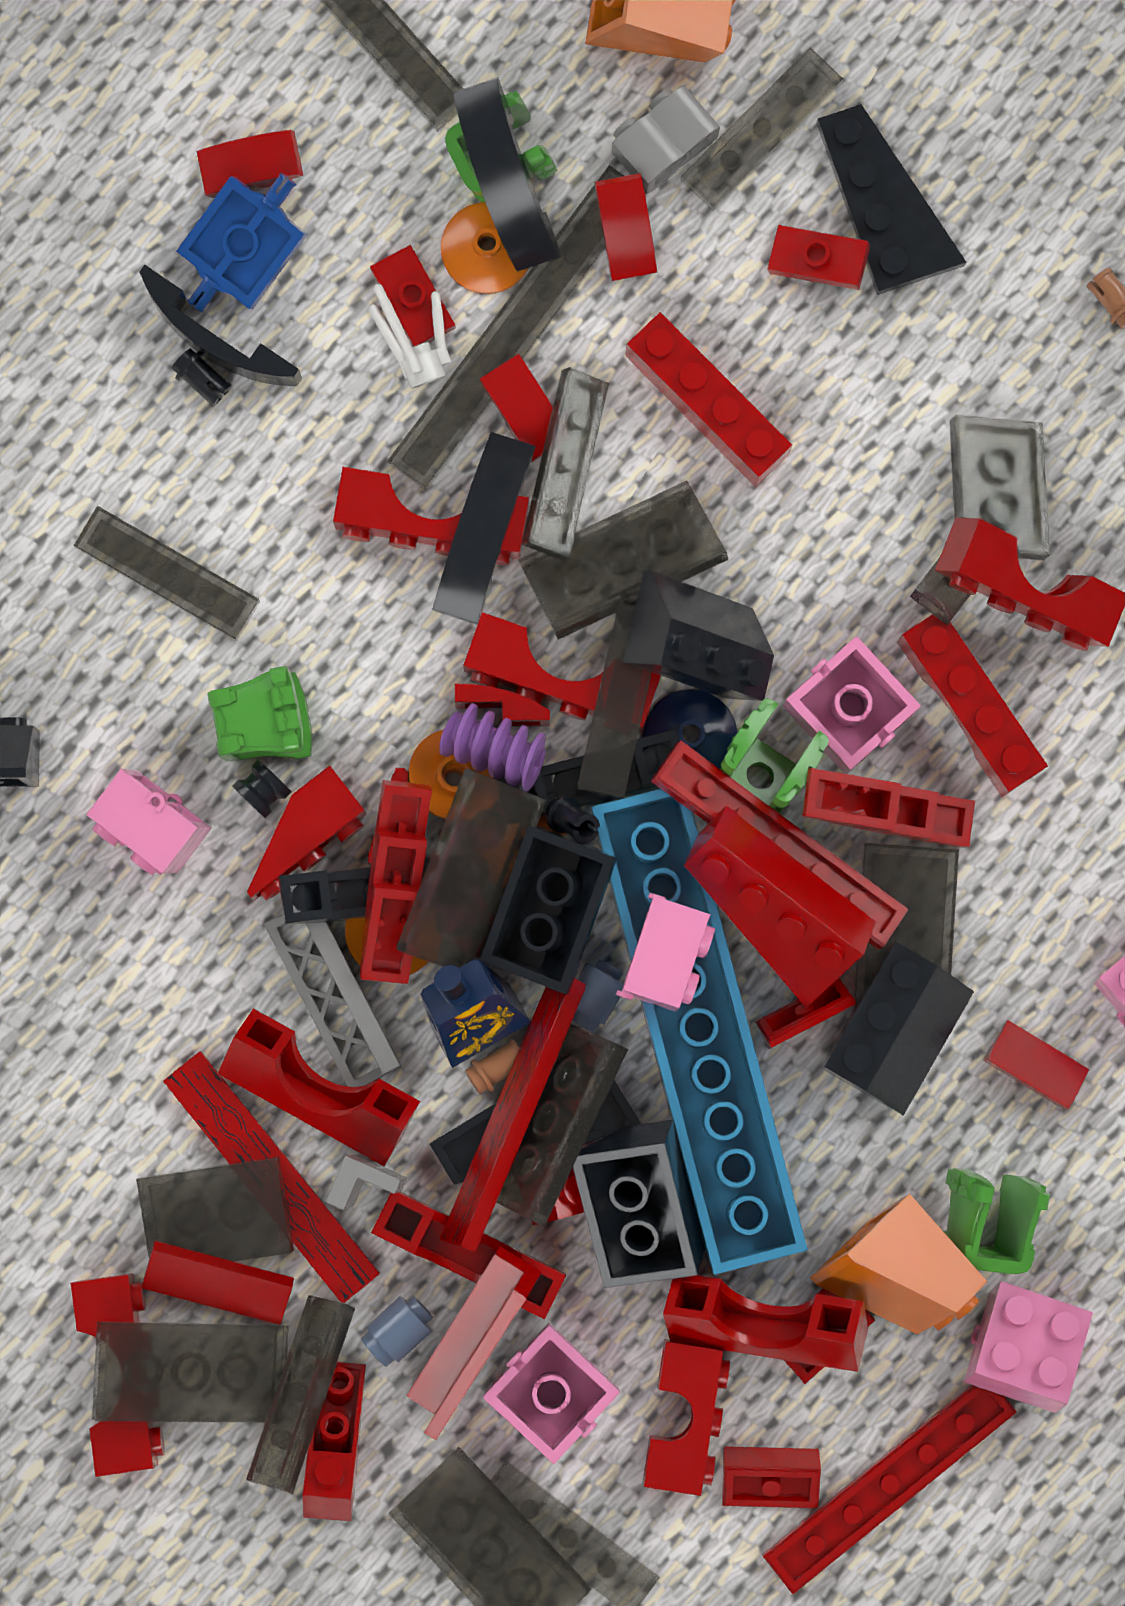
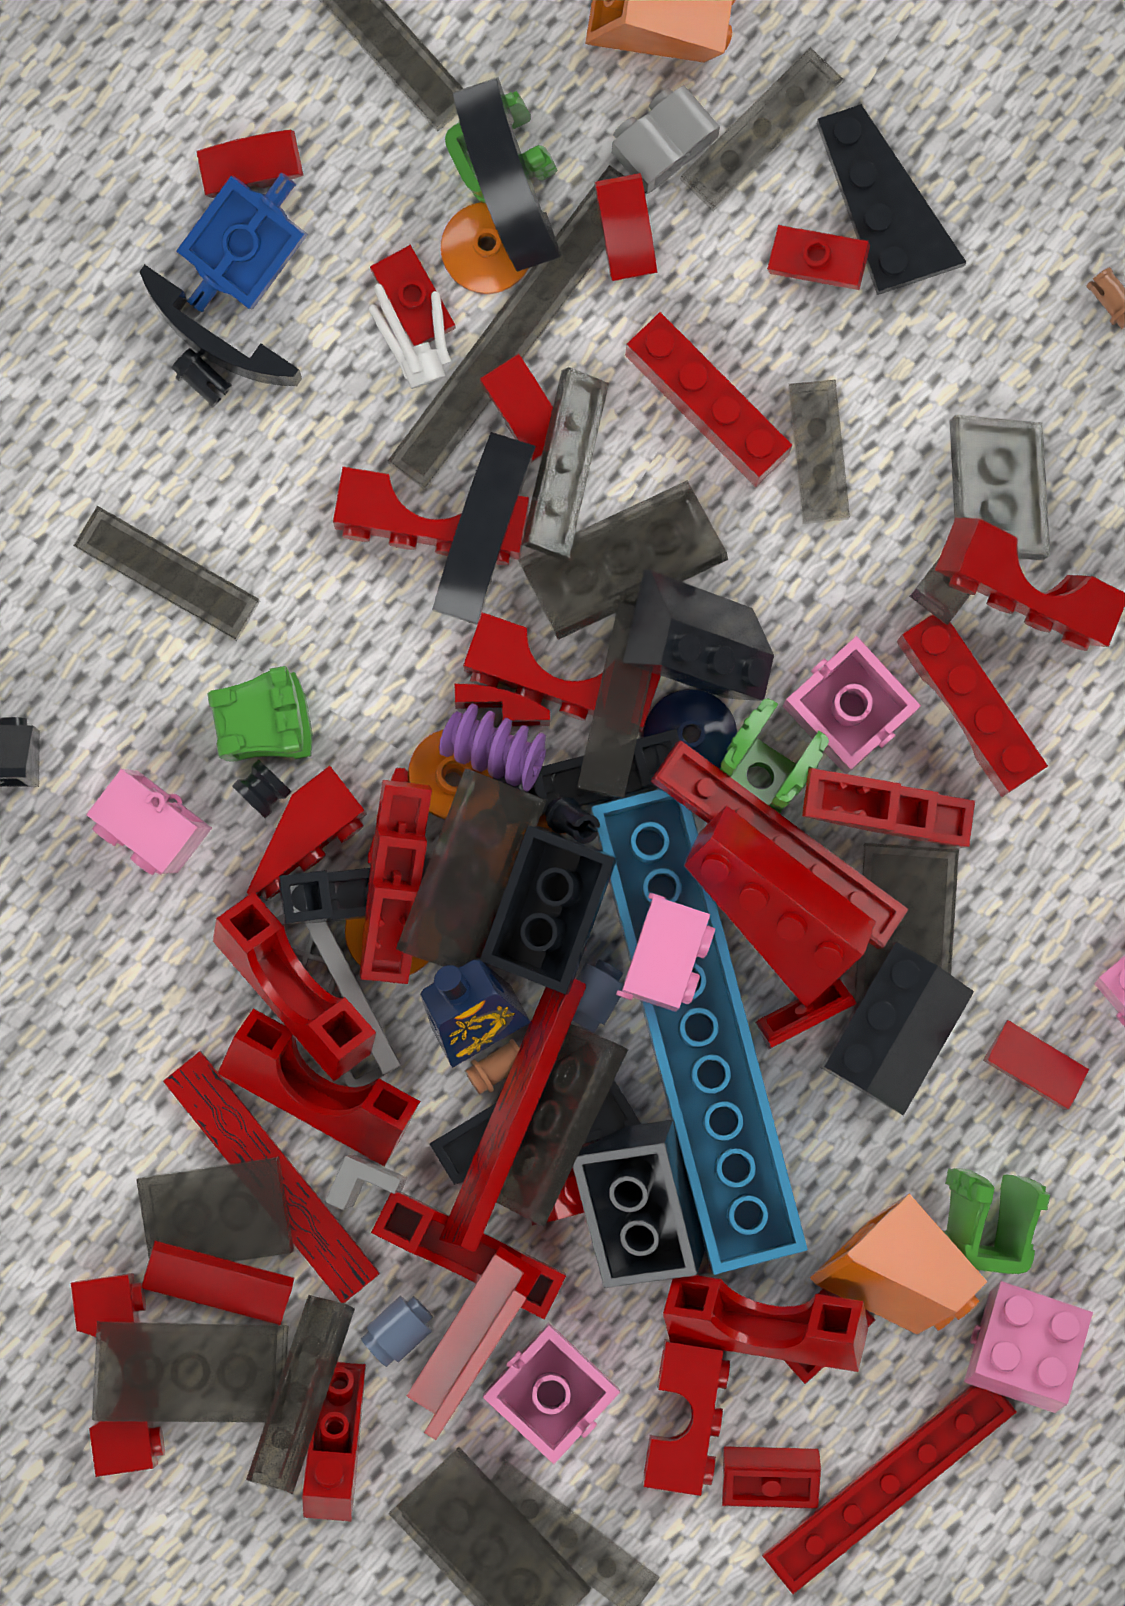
none -> red arch [213,892,376,1081]
none -> clear smoke tile [788,379,850,524]

